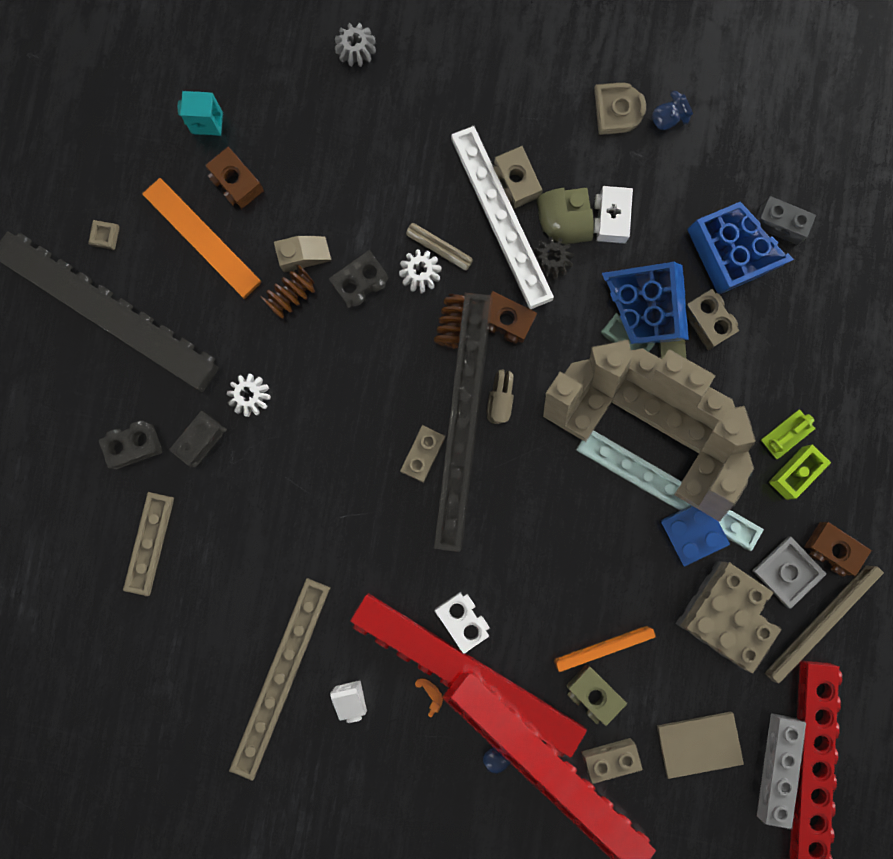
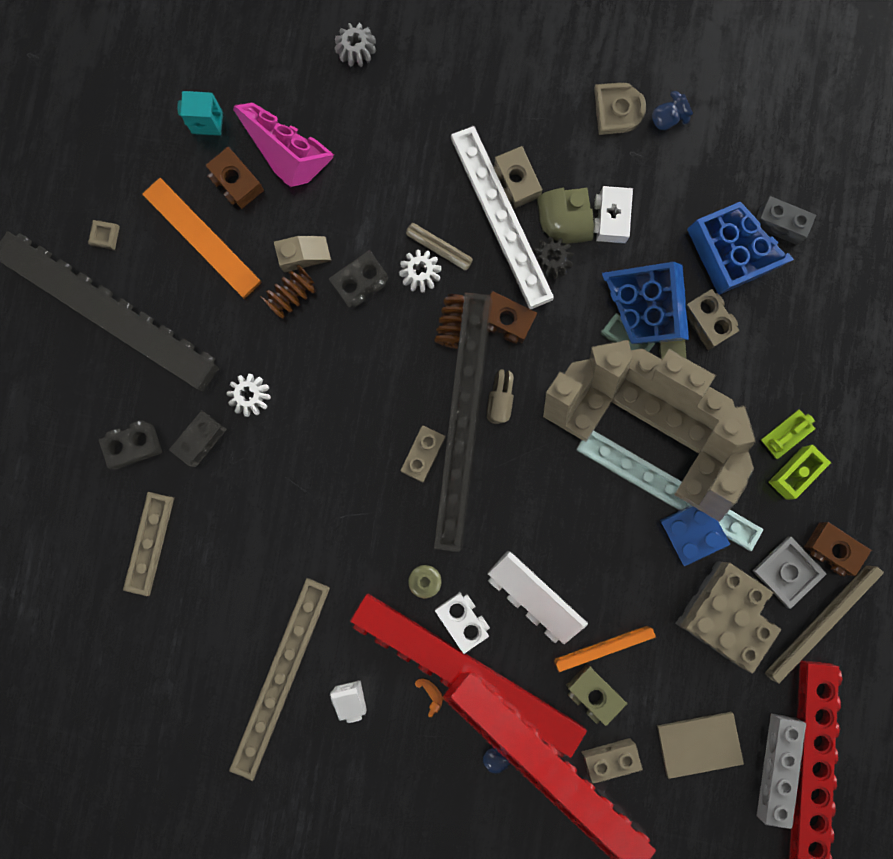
none -> dark pink wedge [233,103,334,187]
none -> olive head [408,565,442,599]
none -> white slope [488,551,588,644]

